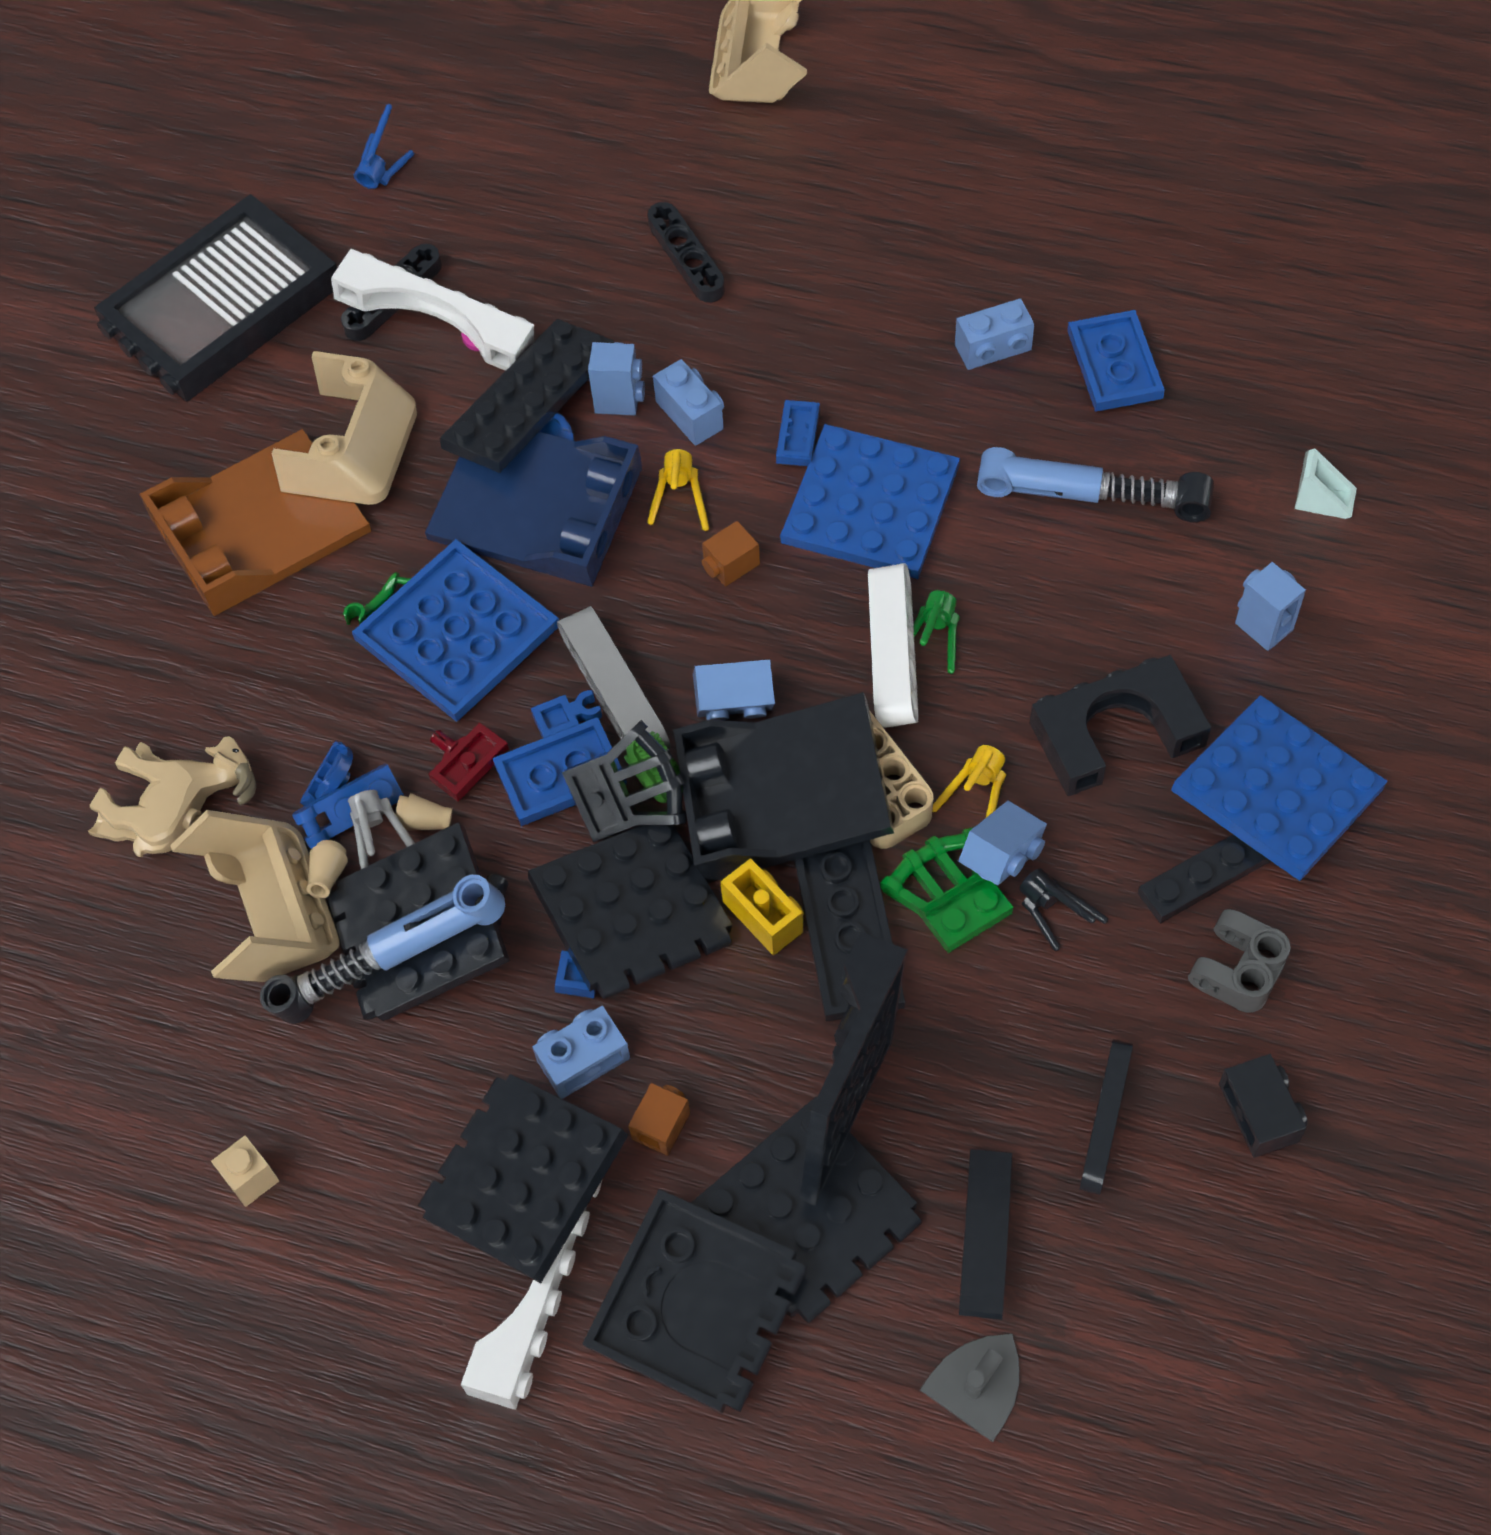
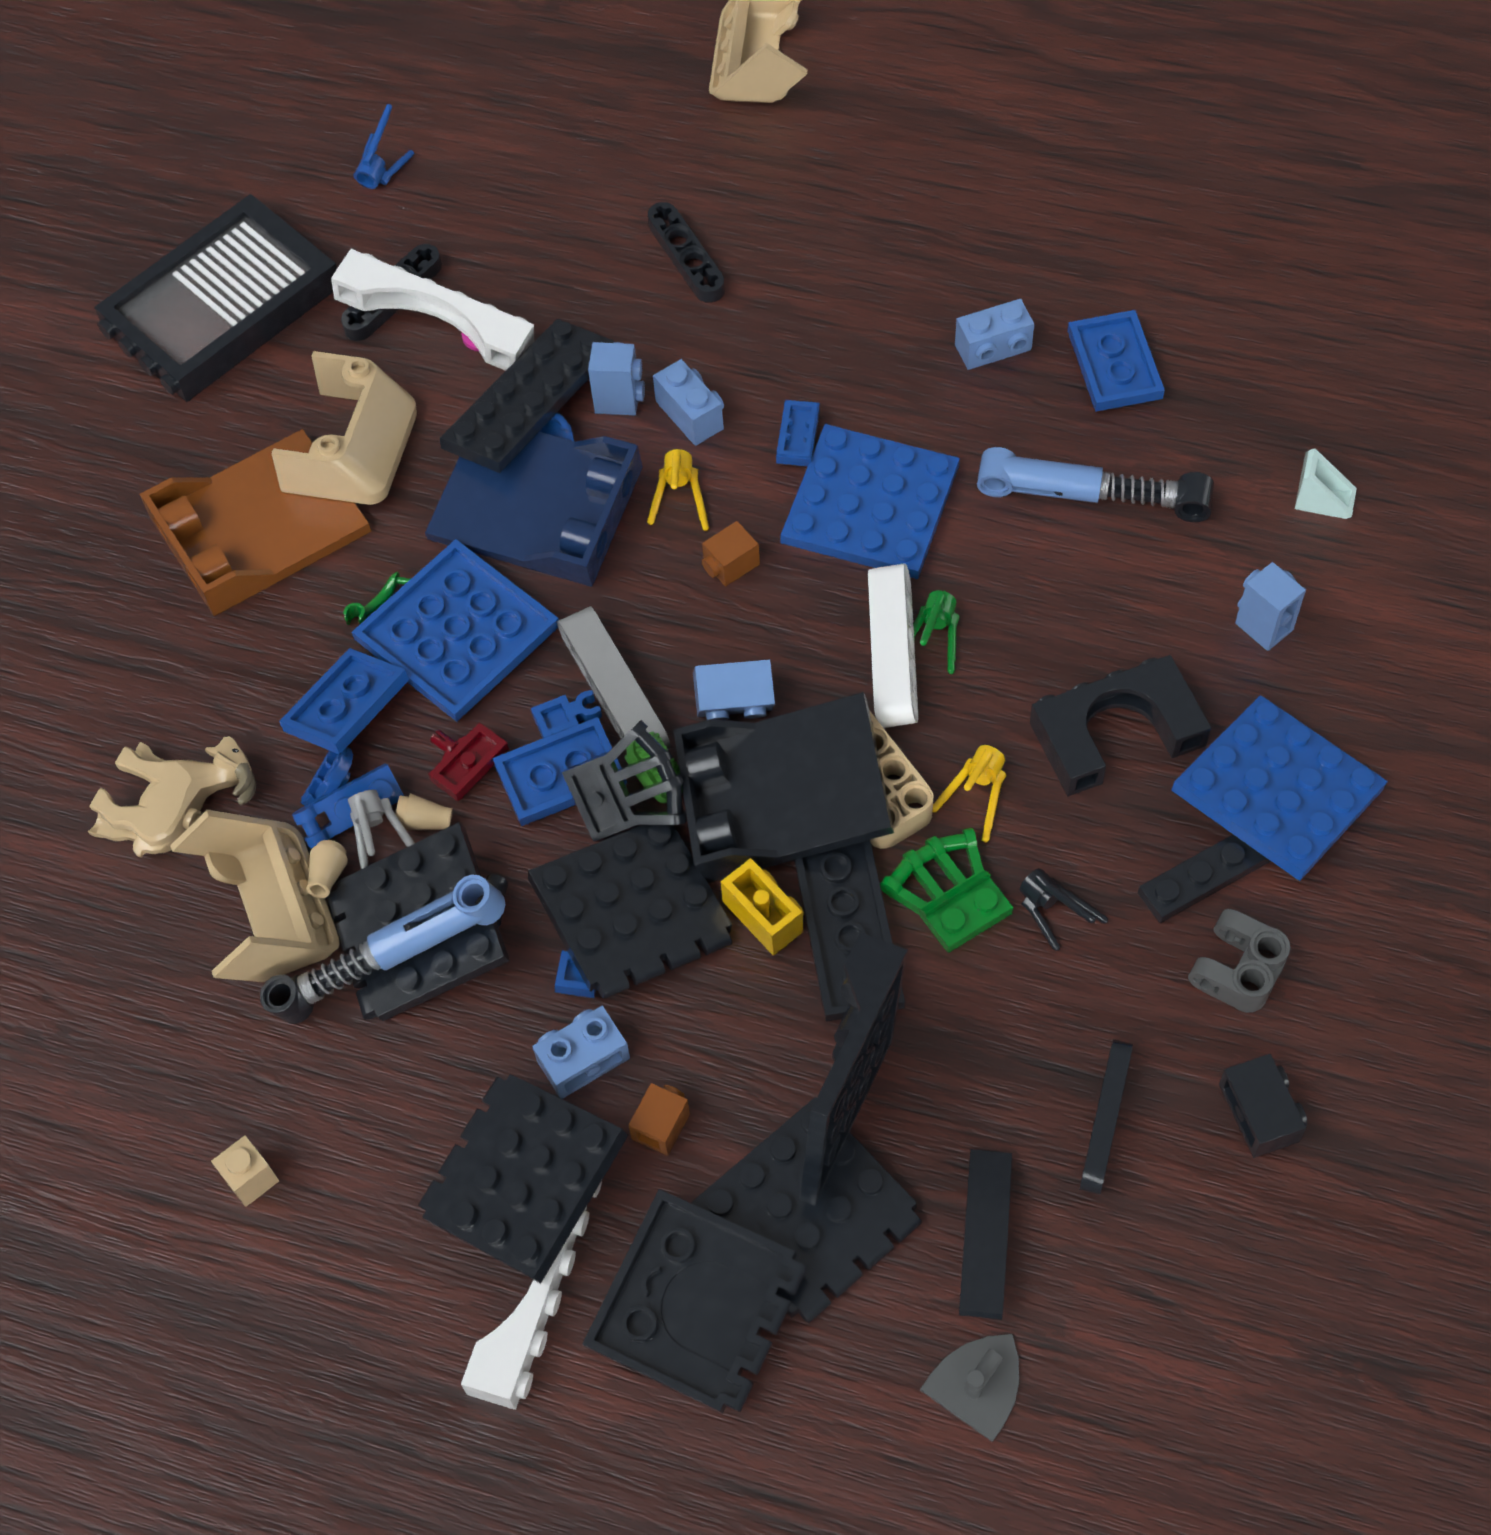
medium blue brick [958,801,1047,886] -> none
none -> blue plate [279,648,409,755]

